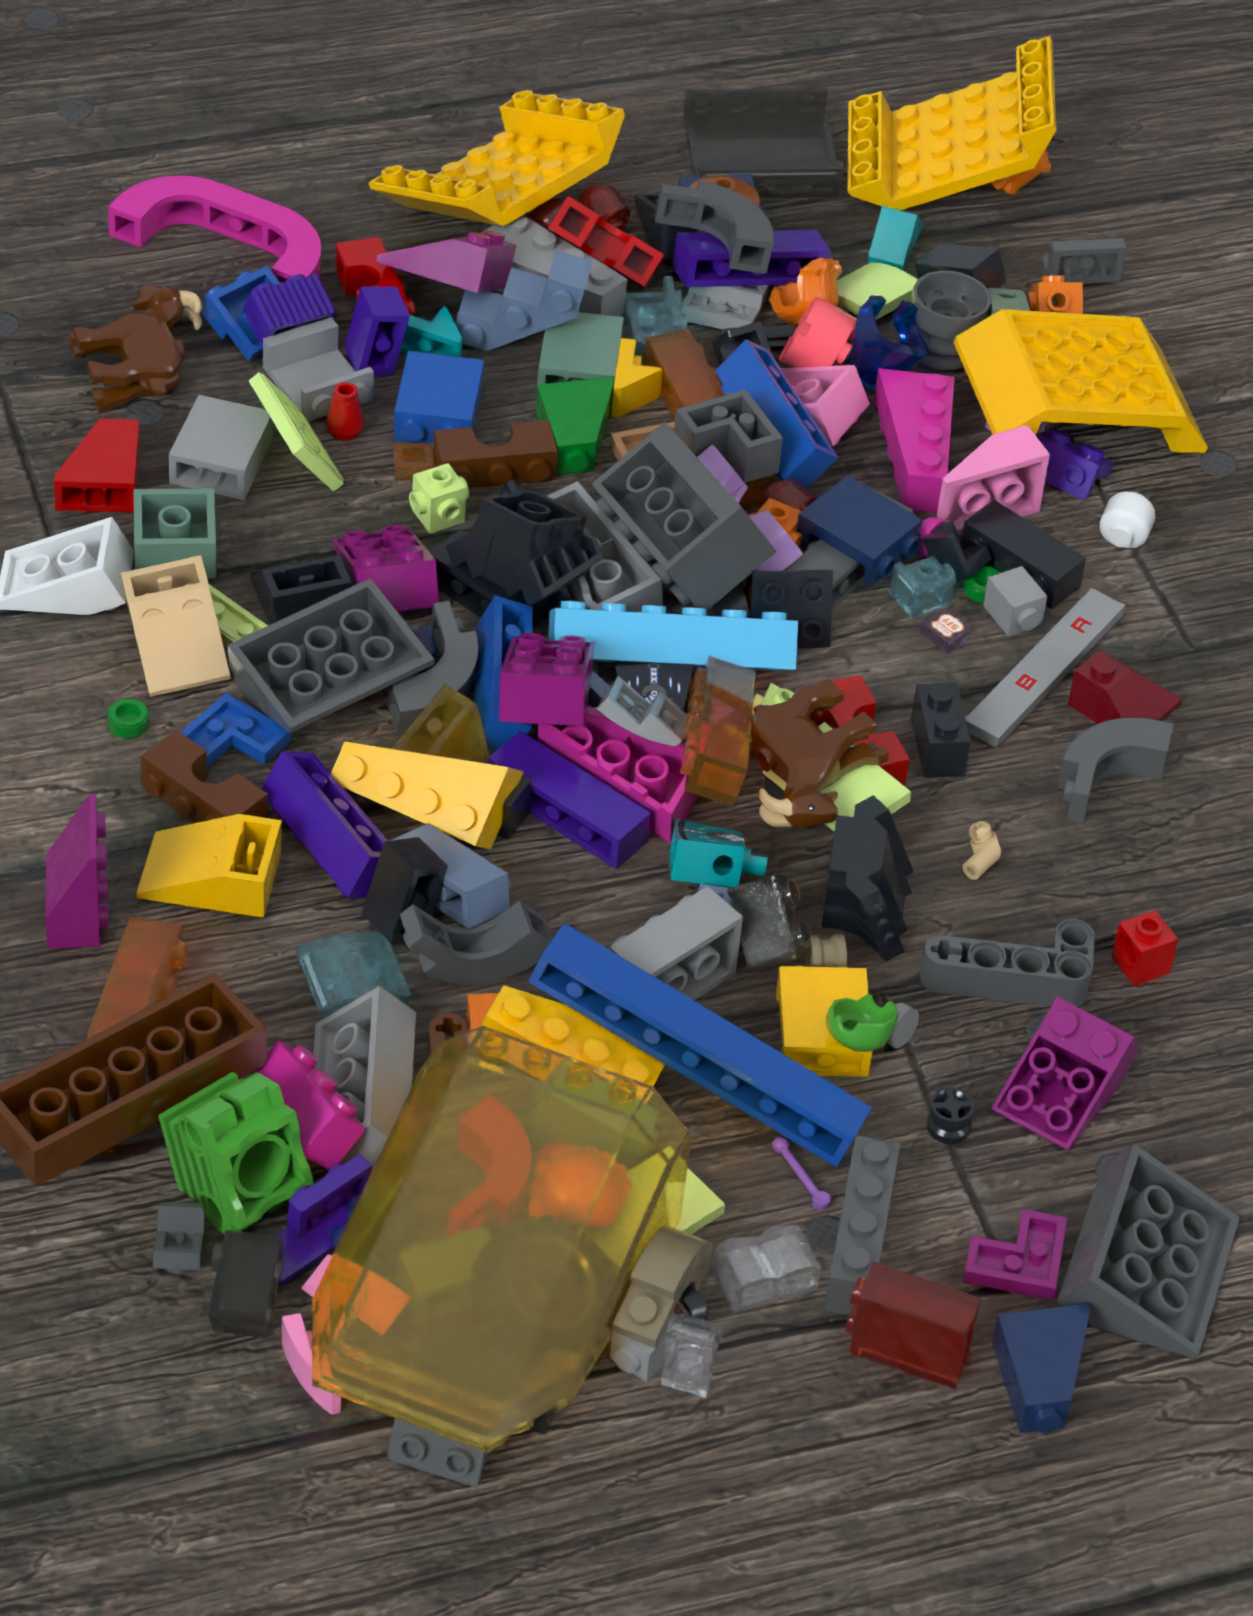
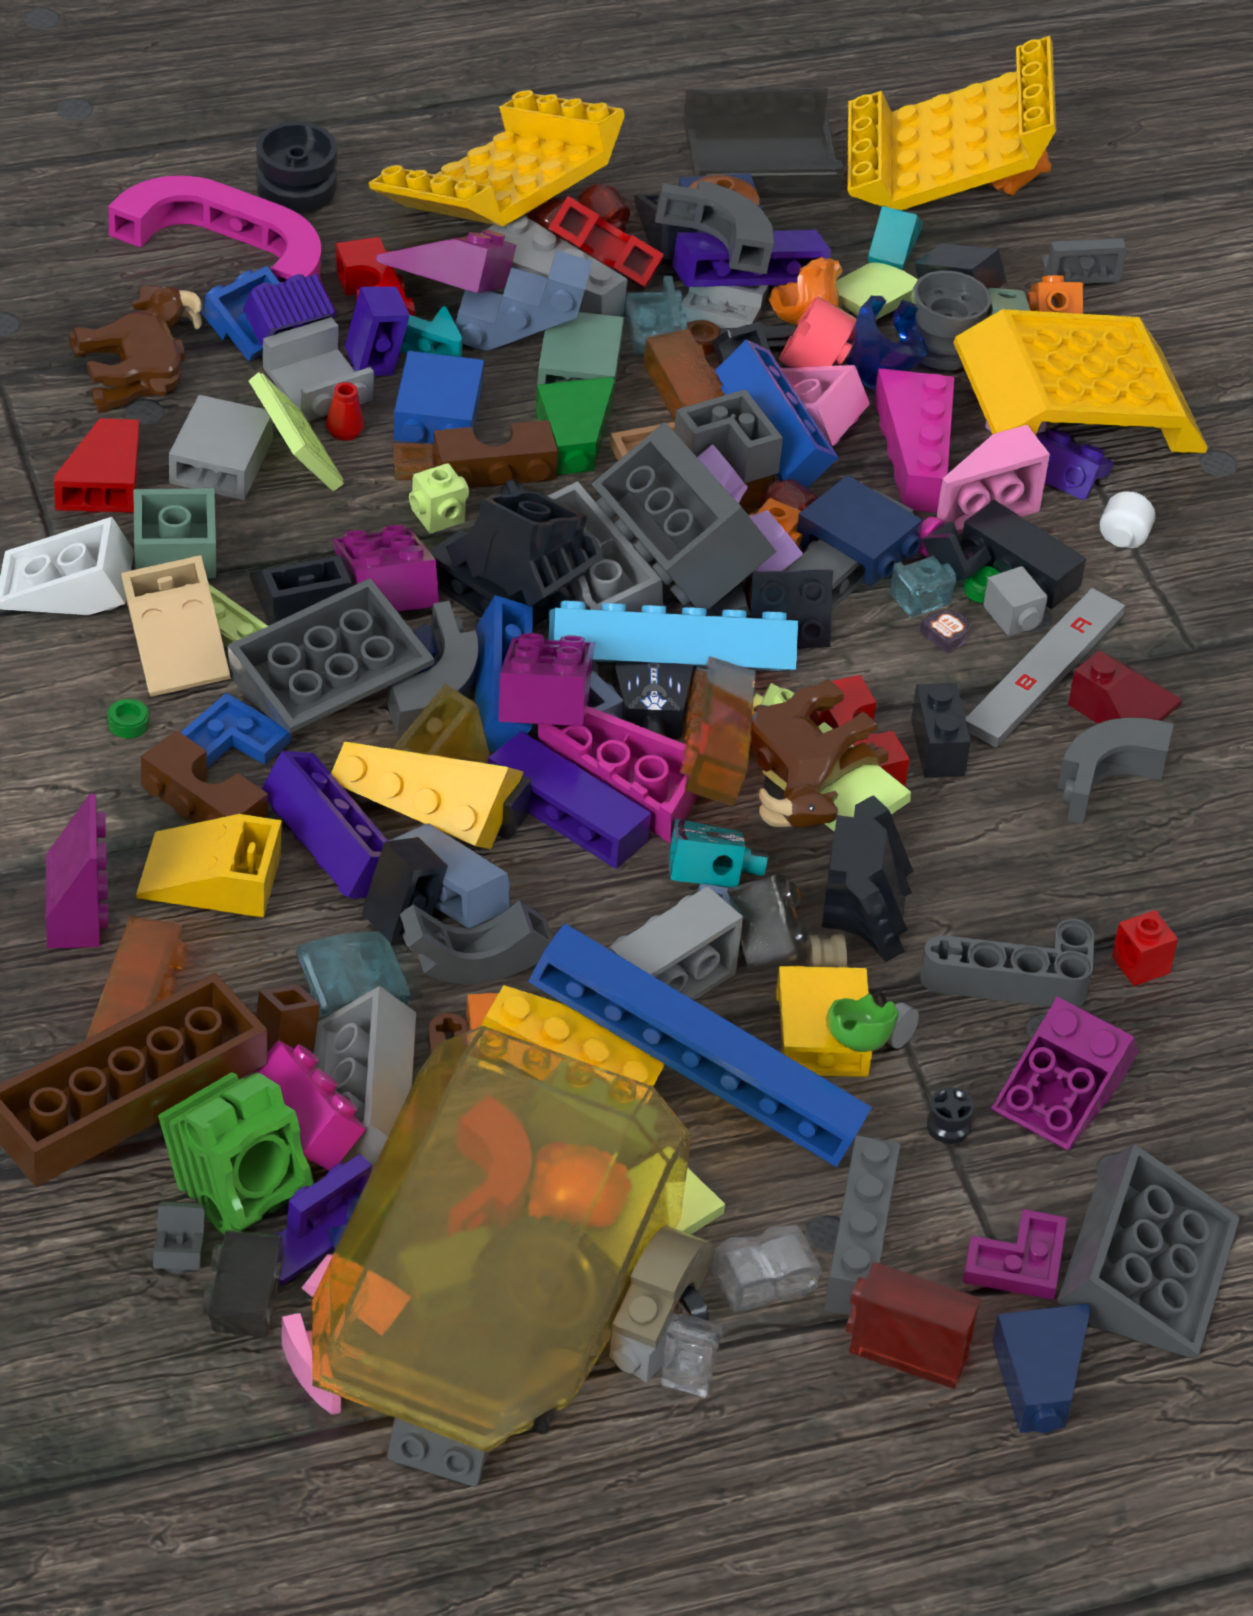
light grey slope [597,676,691,747] -> none
yellow slope [611,338,663,418] -> none
medium lavender hinge [772,1136,831,1211] -> none
tan arm [962,821,1001,880] -> none
none -> black wheel [256,121,338,212]
none -> reddish brown brick [256,984,320,1052]
none -> reddish brown tile [682,320,720,355]

